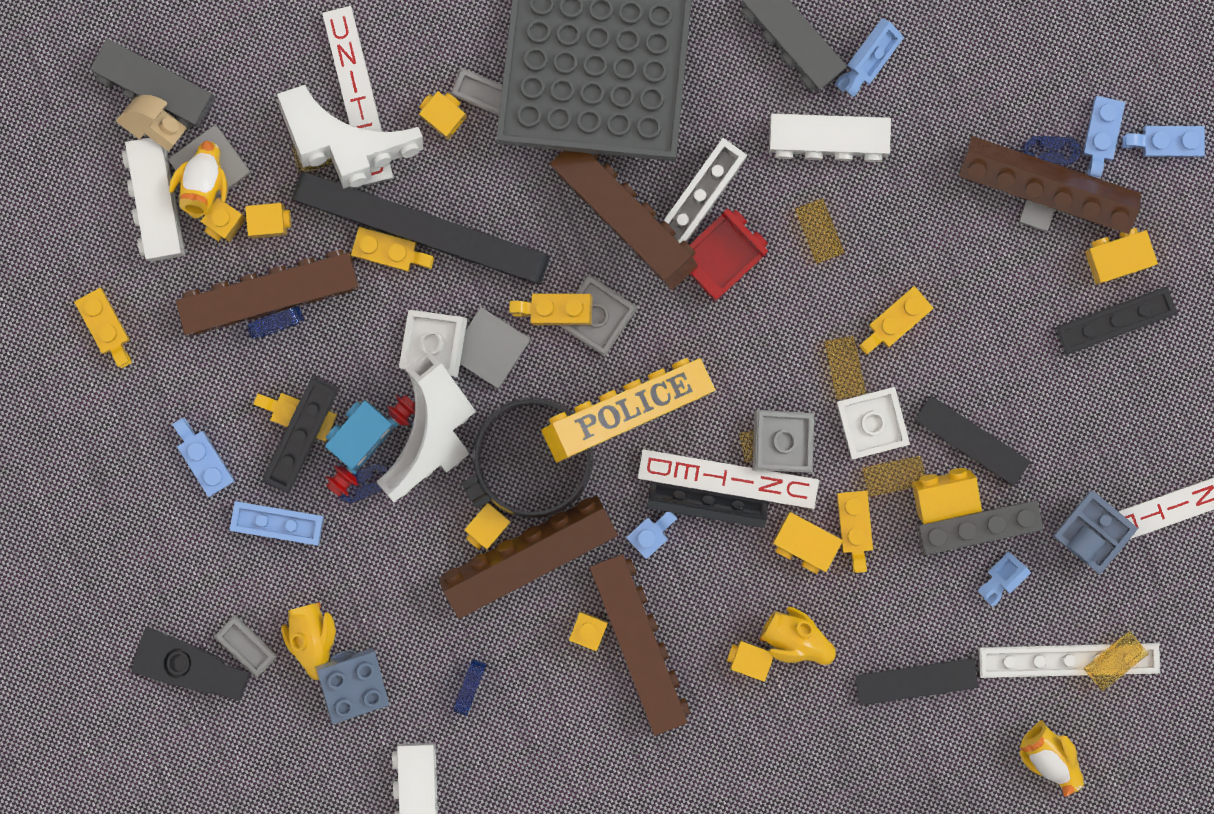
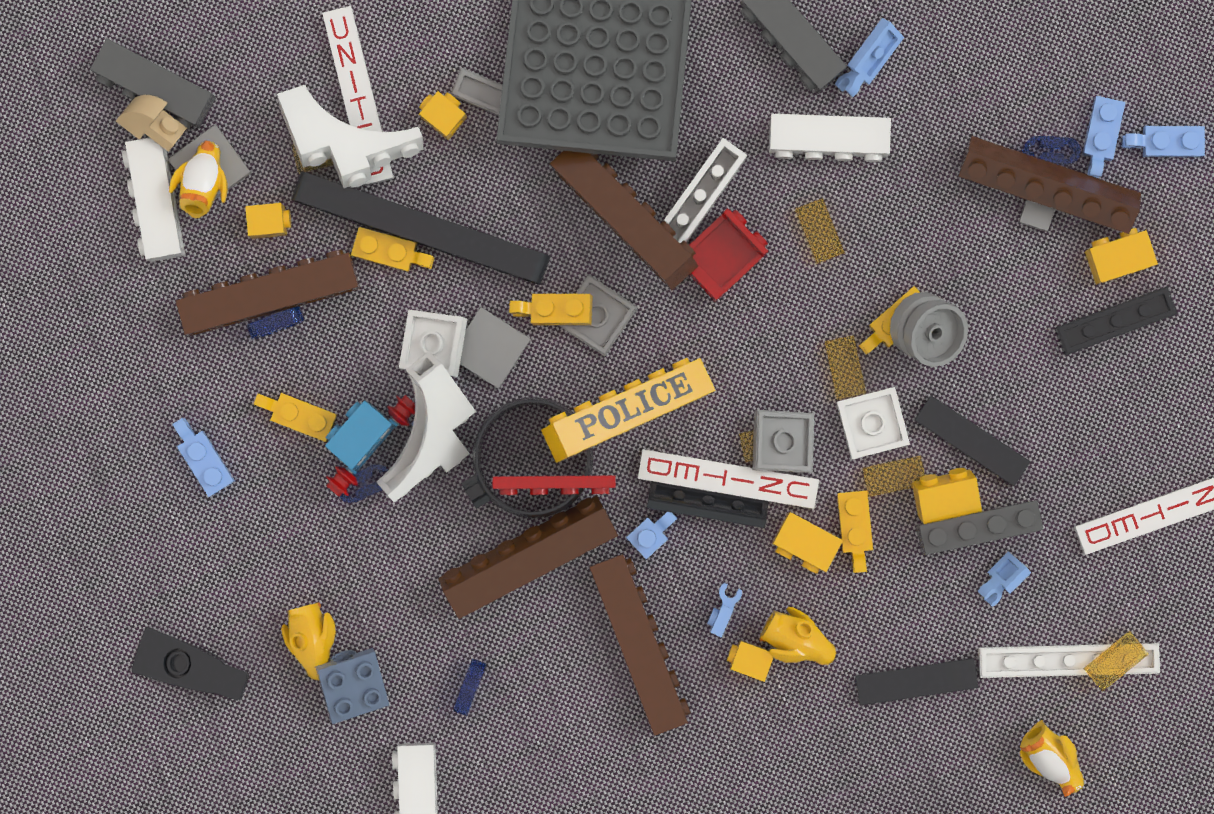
yellow plate [74,288,132,368] -> none
yellow brick [200,197,246,242] -> none
light grey tile [214,615,278,678] -> none
light blue plate [230,501,324,546] -> none
black tile [262,375,340,494] -> none
yellow brick [465,503,511,550] -> none
yellow brick [569,611,608,651] -> none
sand blue plate [1052,490,1139,575] -> none
none -> red plate [493,475,616,495]
none -> light blue plate [707,583,742,637]
none -> light grey wheel [890,292,968,367]

